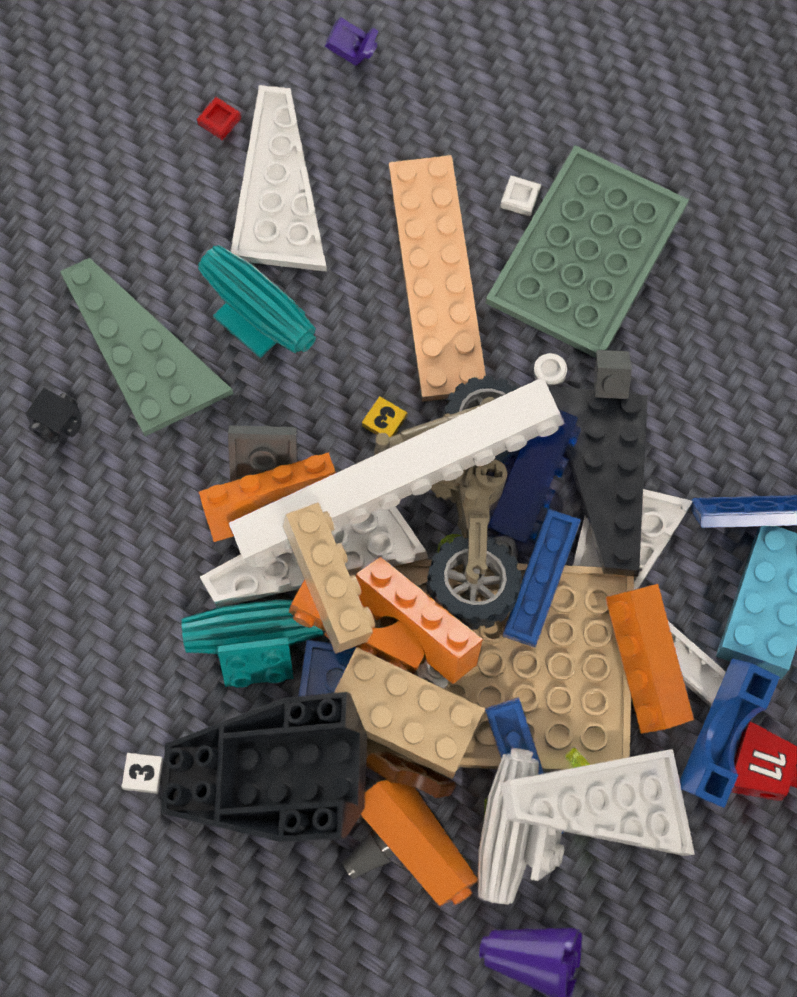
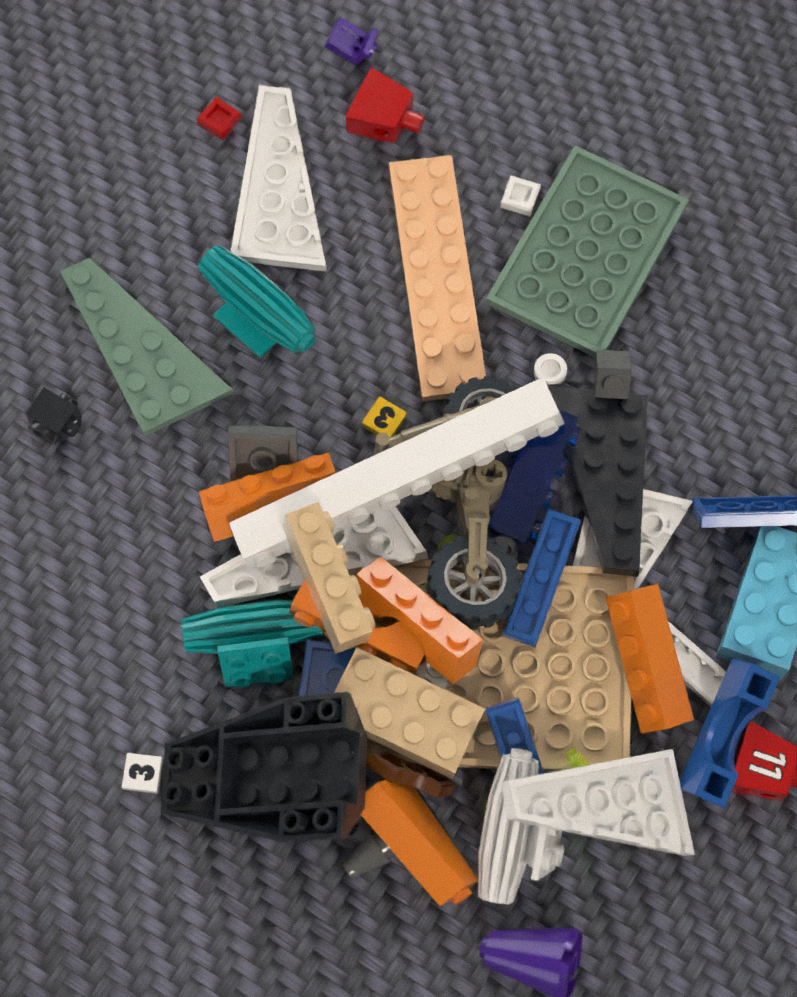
none -> red torso [345,68,425,143]

